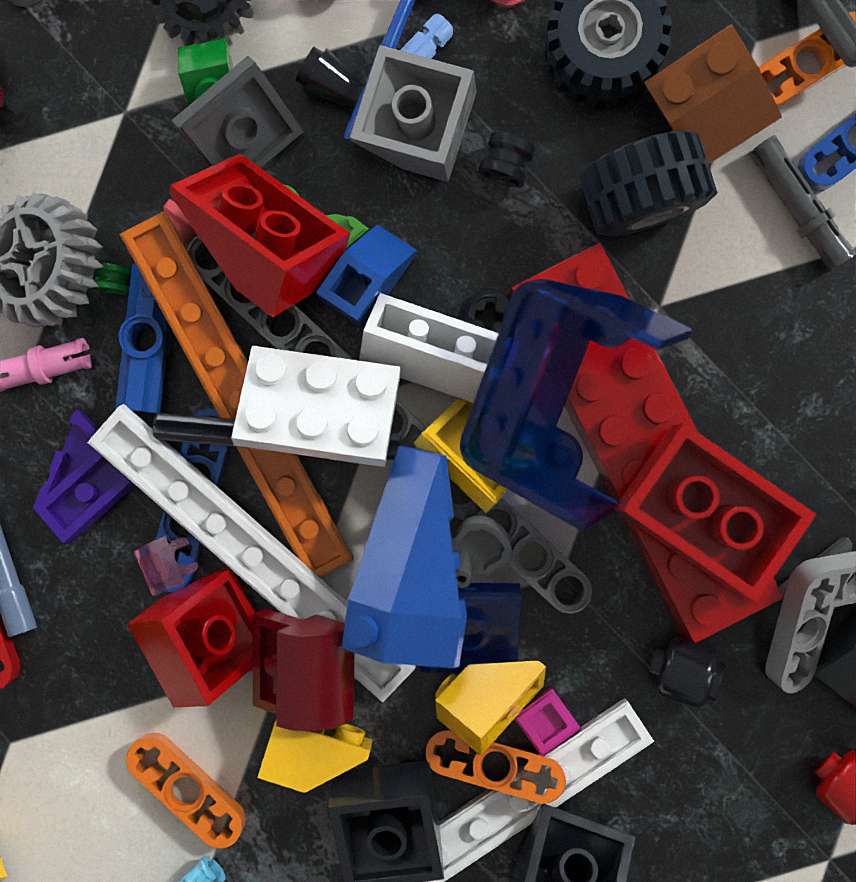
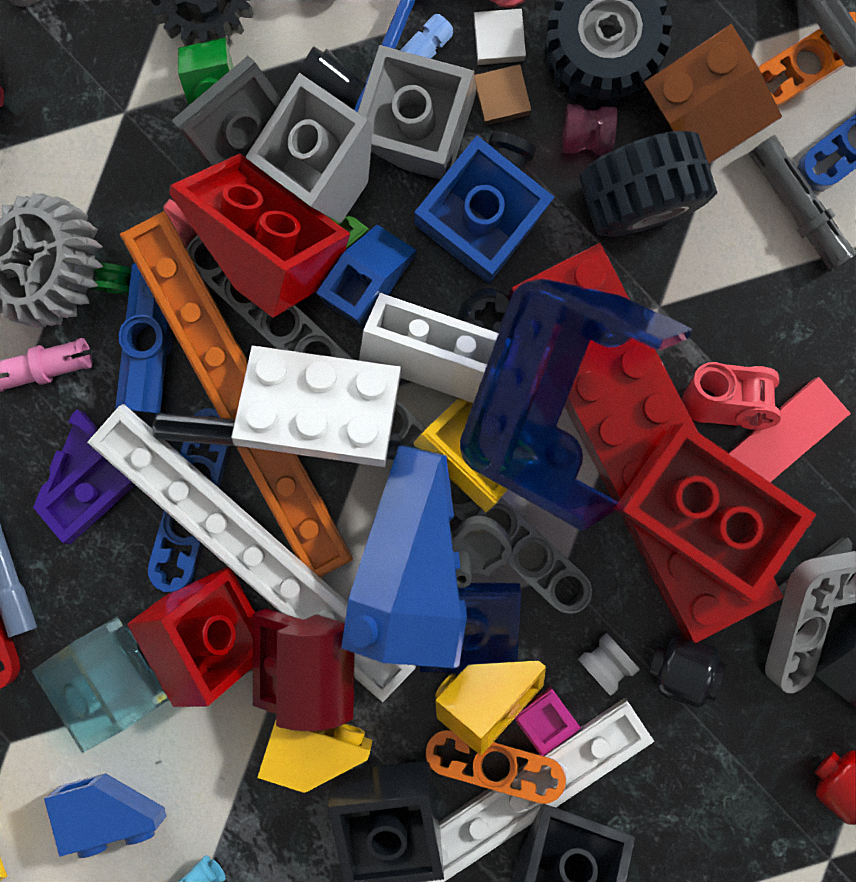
orange beam [126,733,246,849] -> none
clear pink tile [134,537,199,597] -> none
none -> clear light blue slope [32,617,169,753]
none -> blue slope [44,773,167,858]
none -> light grey slope [245,73,373,223]
none -> blue slope [414,135,555,284]
none -> white tile [474,8,526,65]
none -> medium nougat tile [475,64,532,126]
none -> clear pink wheel [562,103,617,156]
none -> light grey wheel [578,633,640,696]
none -> coral piece [682,362,781,430]
none -> coral tile [727,377,851,482]

